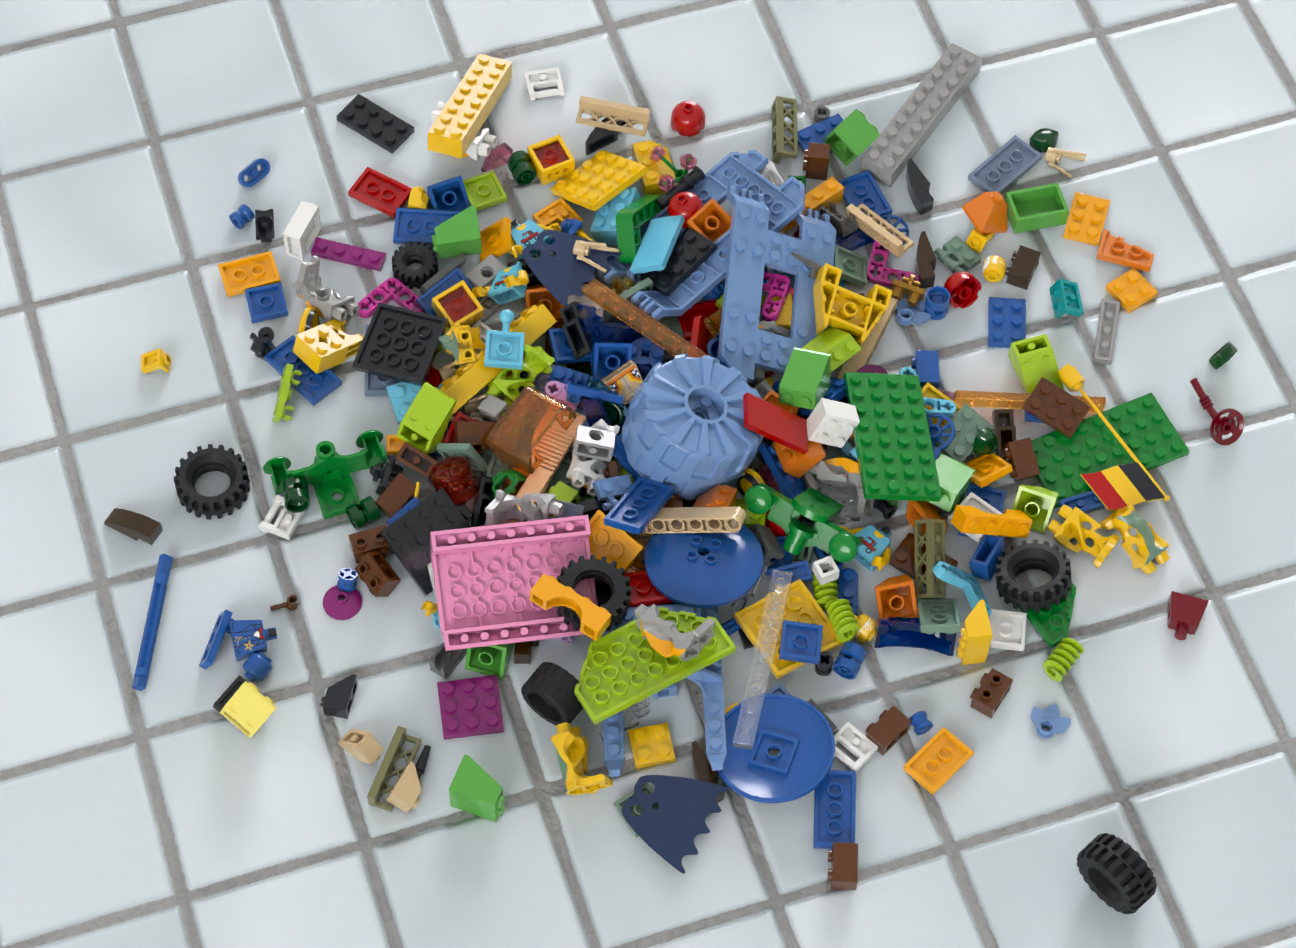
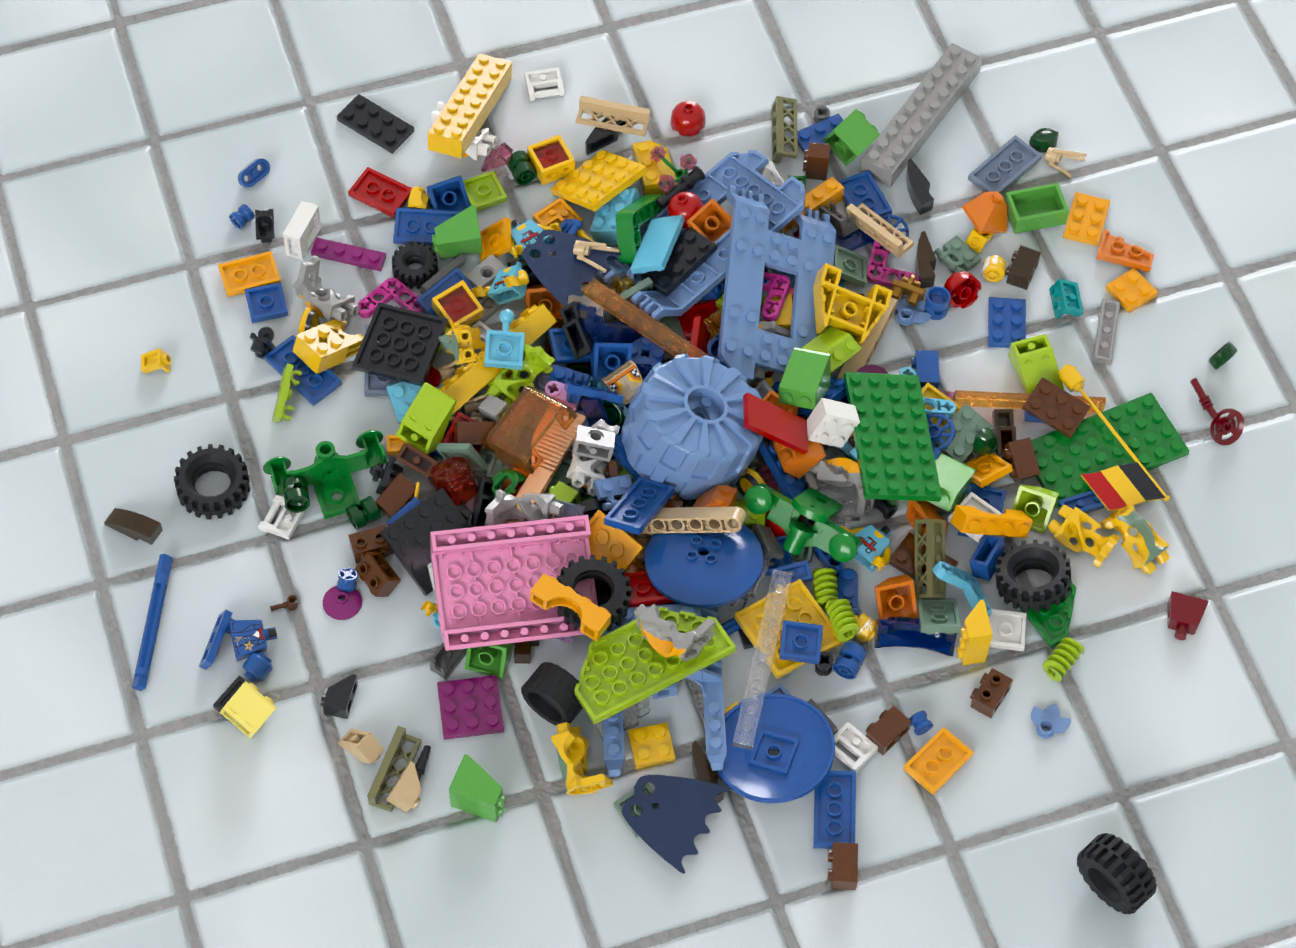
dark grey bar [791,252,821,279] -> none
white plate [812,555,840,585] -> none

